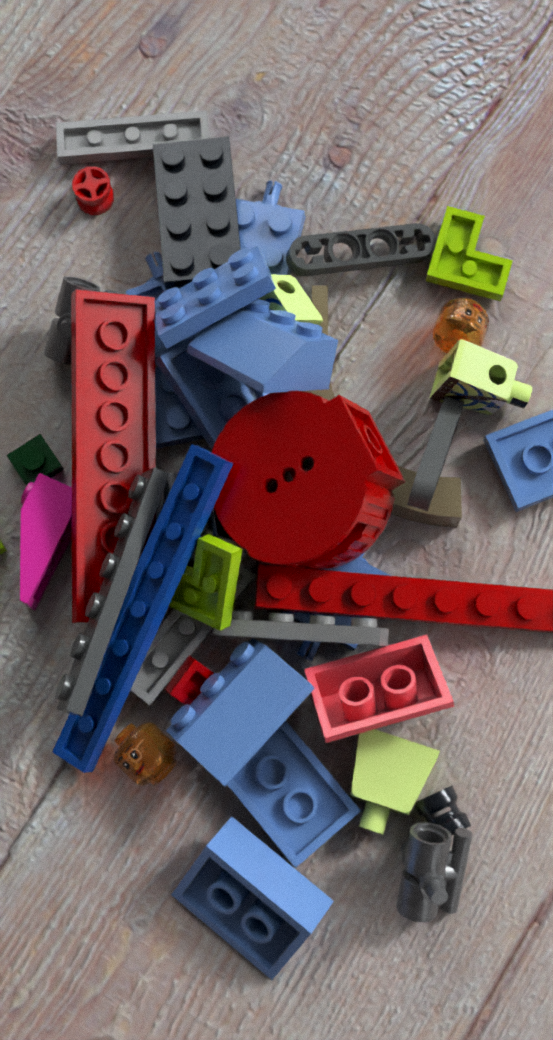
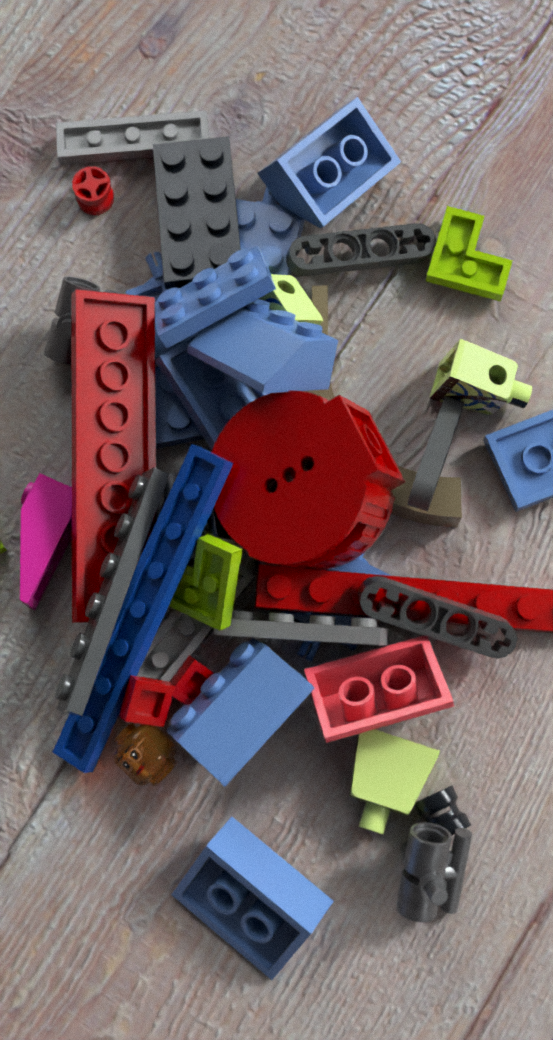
dark green plate [6,434,64,486] -> none
medium blue plate [227,721,361,868] -> none
clear orange head [433,298,489,354] -> none
none -> red plate [119,675,175,727]
none -> medium blue slope [257,97,401,228]
none -> dark grey beam [357,576,517,659]

